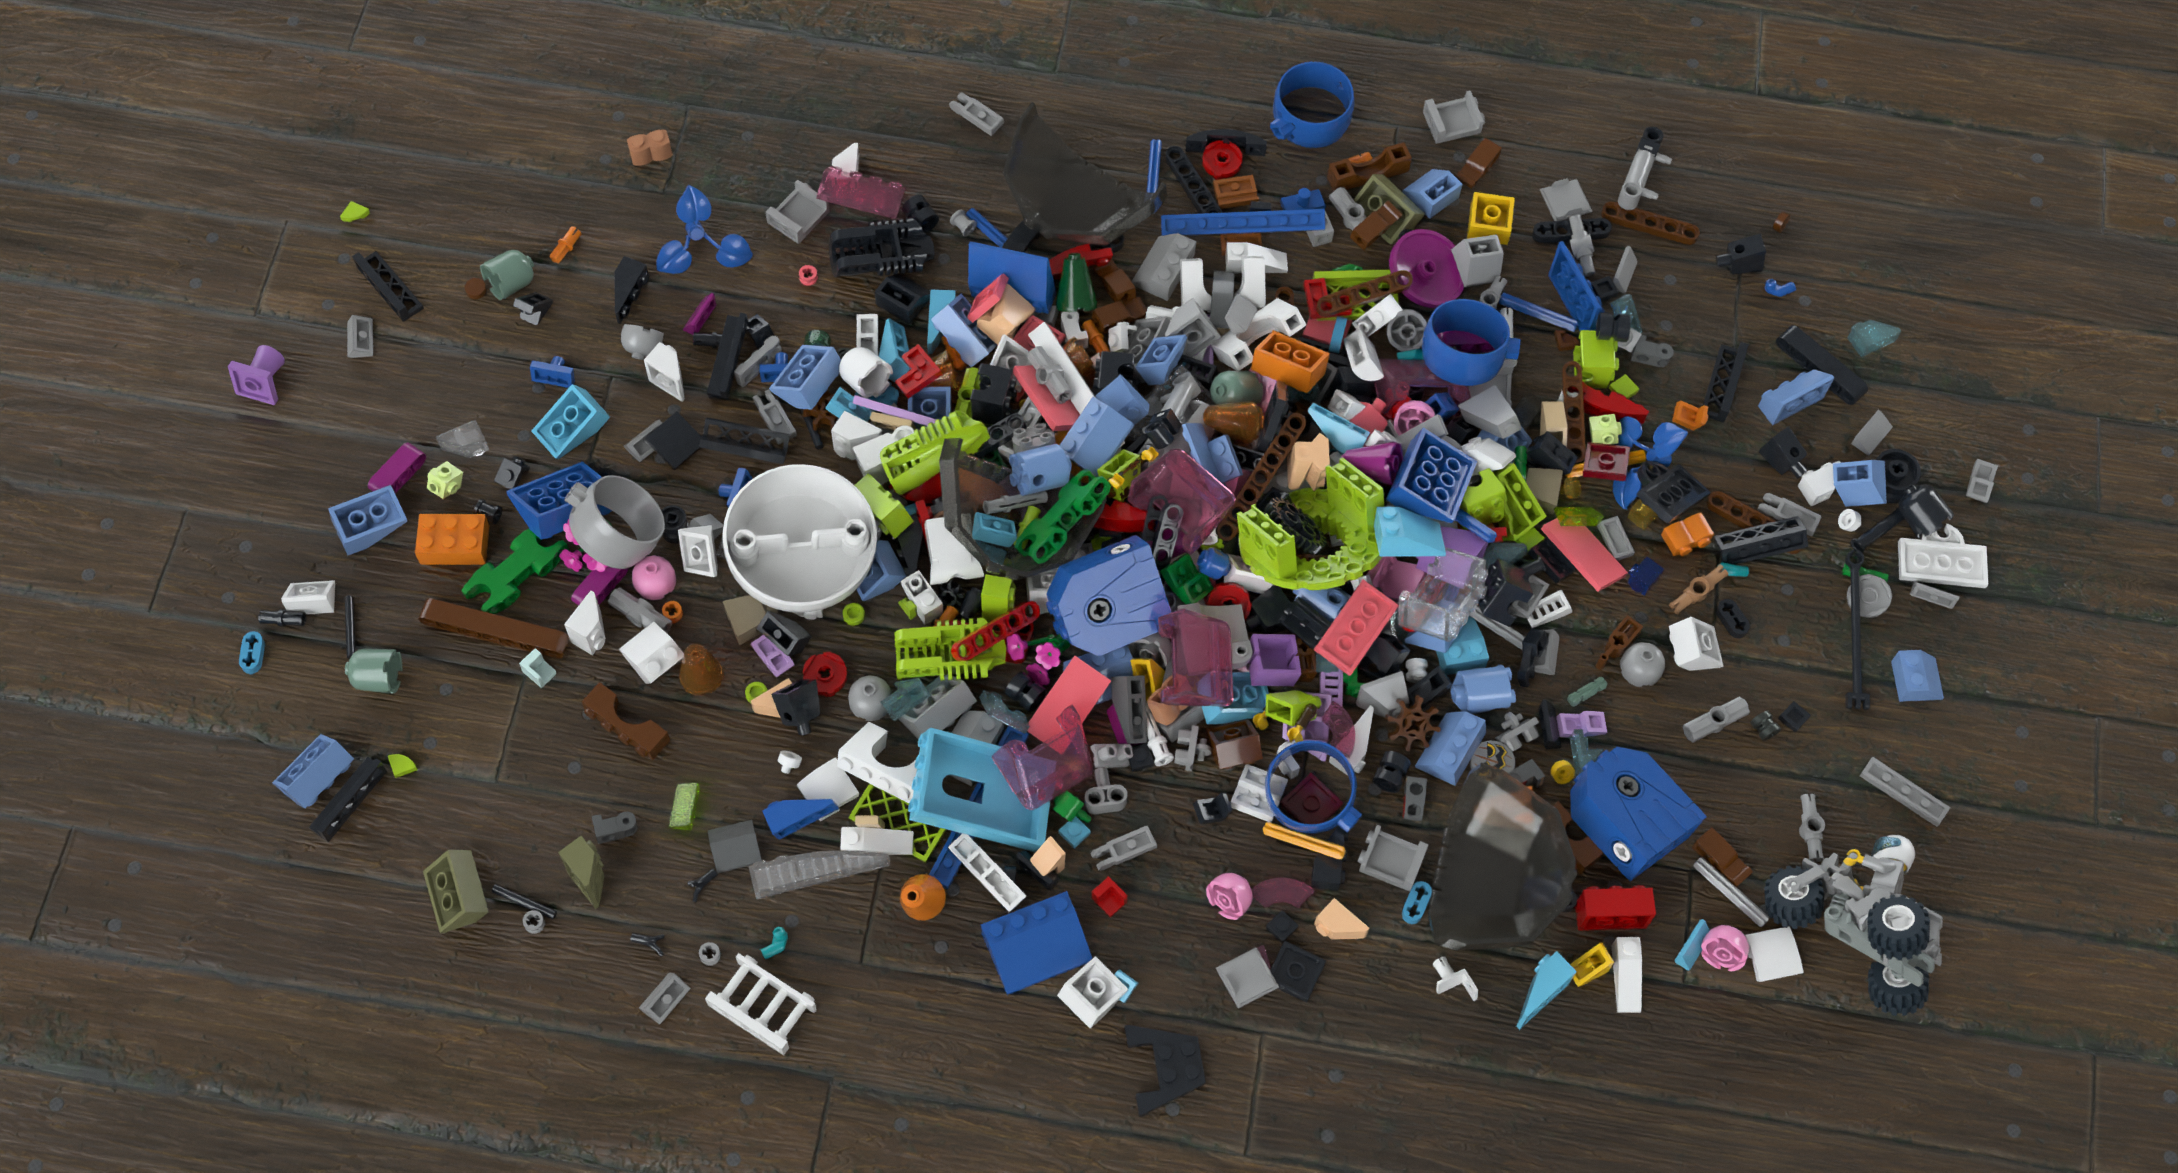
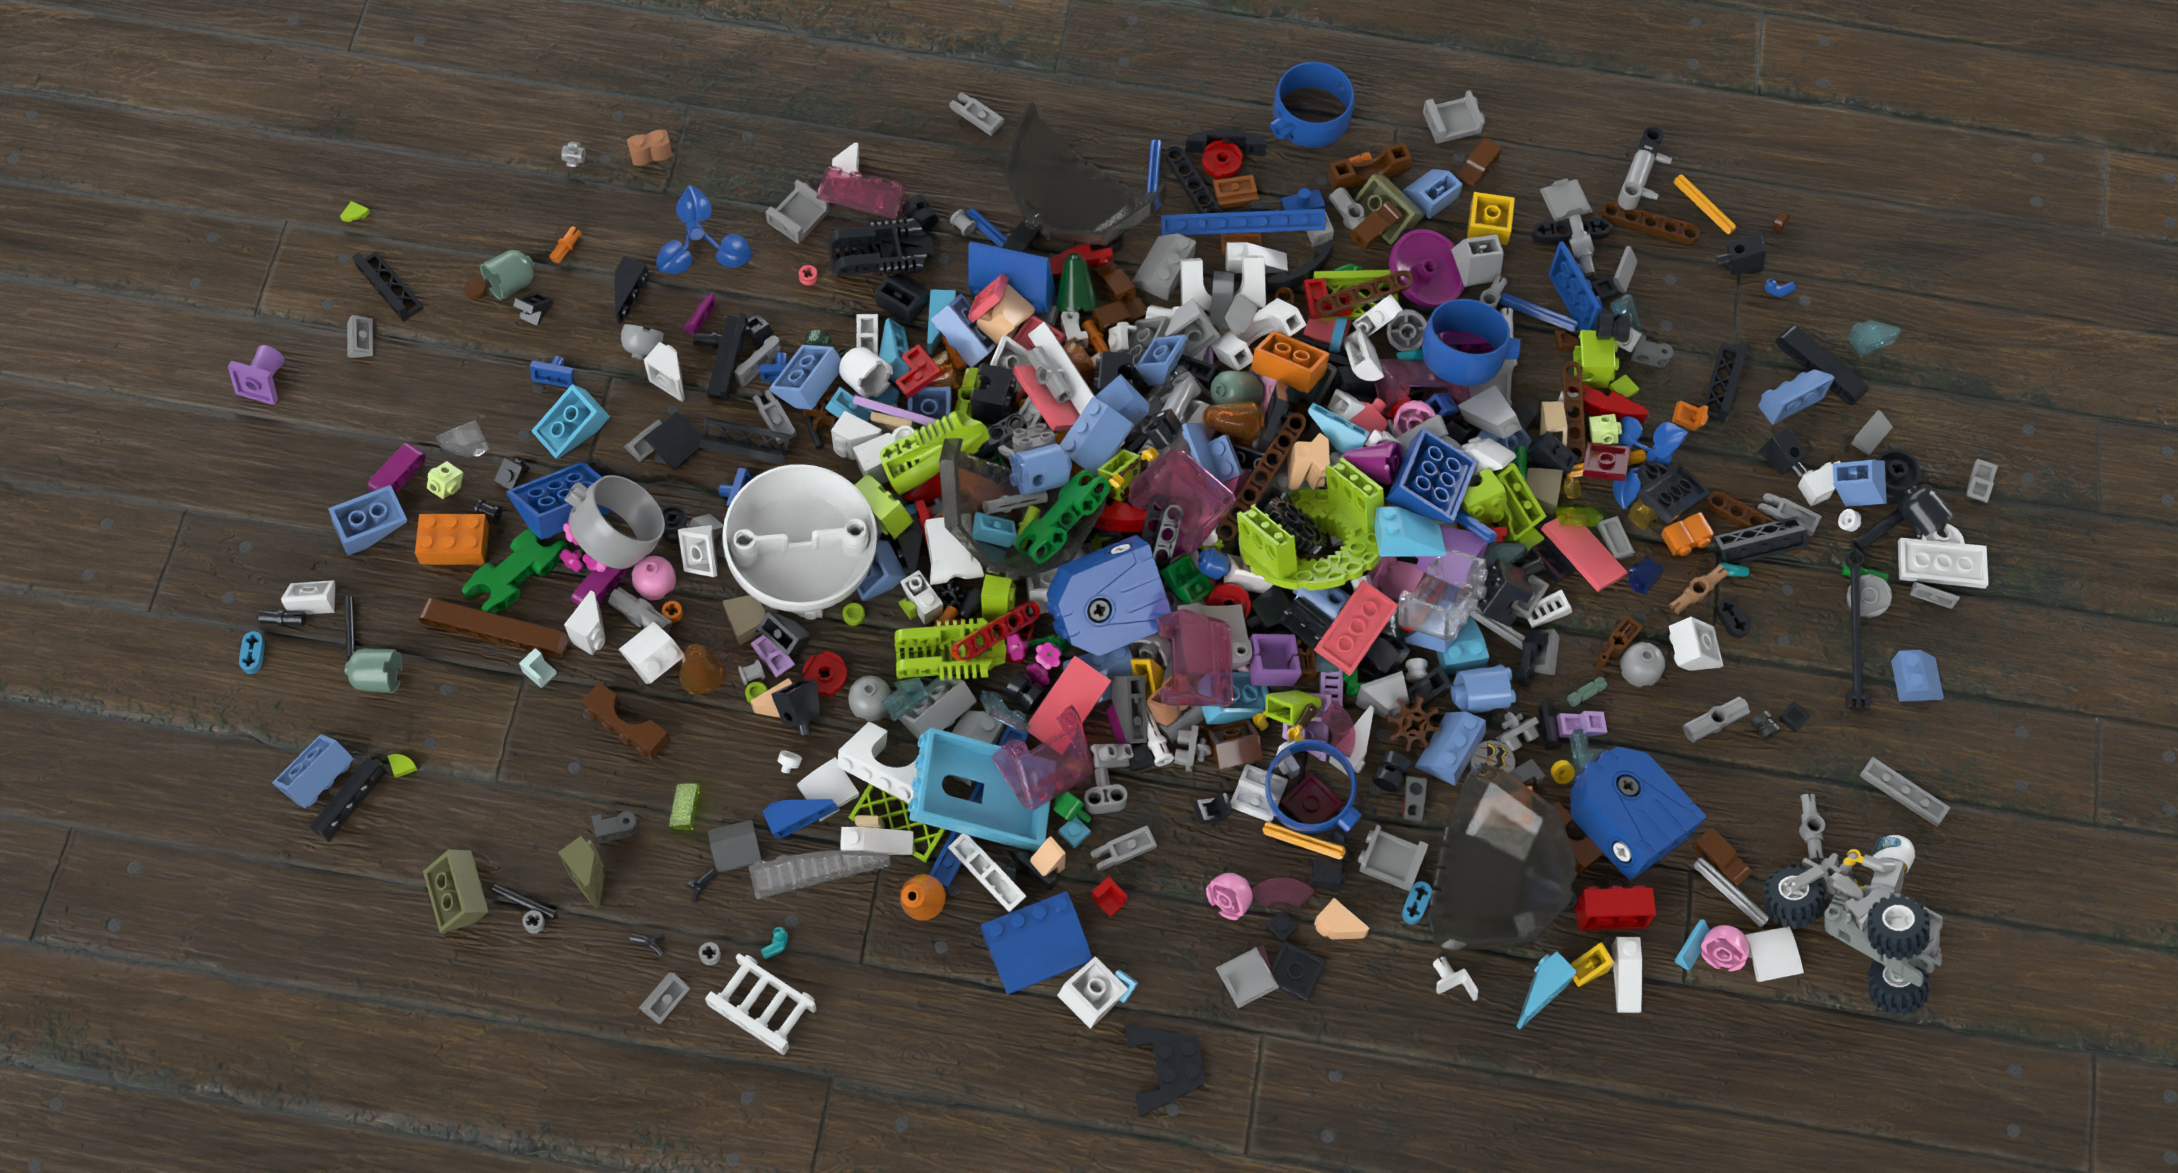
none -> light grey gear [561,141,585,167]
none -> light grey bush [738,659,765,686]
none -> black slope [1265,239,1334,294]
none -> light orange axle [1674,174,1736,234]

